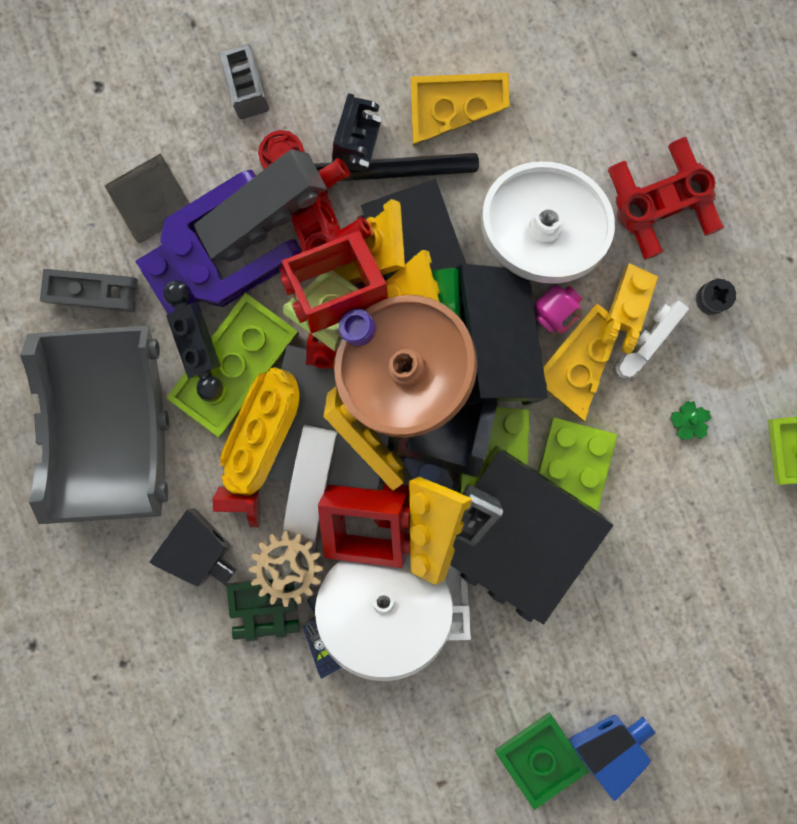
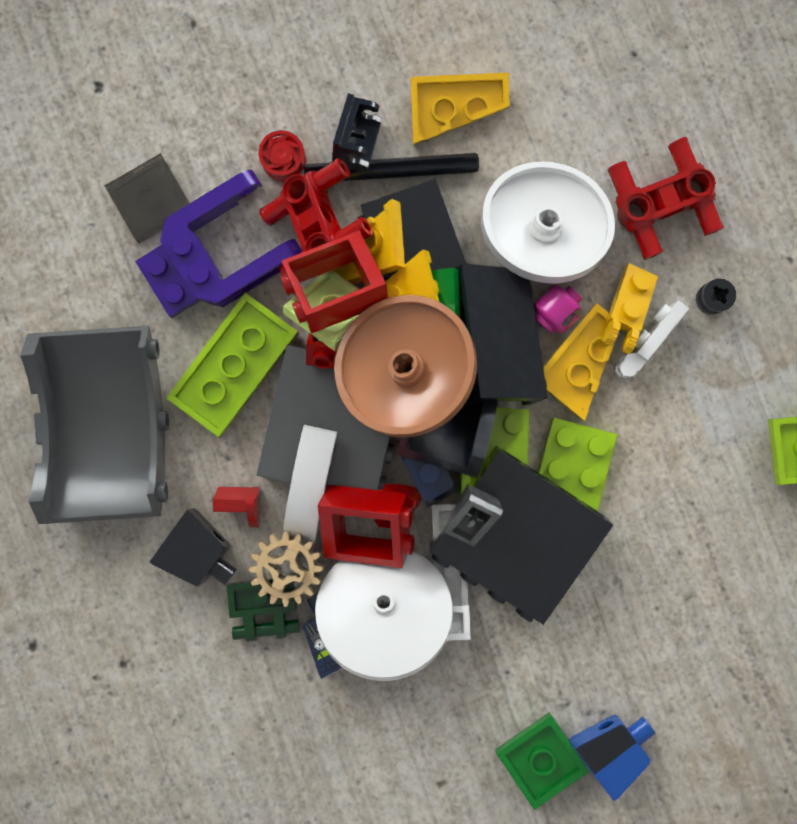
dark grey plate [40,269,138,312] -> none
black plate [163,280,224,402] -> none
dark grey brick [194,149,327,262] -> none
dark grey slope [220,43,269,119] -> none
yellow tile [220,368,299,495] -> none
yellow wing [324,386,404,491] -> none
dark purple tile [338,309,376,347] -> none
yellow wing [409,477,472,585] -> none
green plant [670,401,711,440] -> none

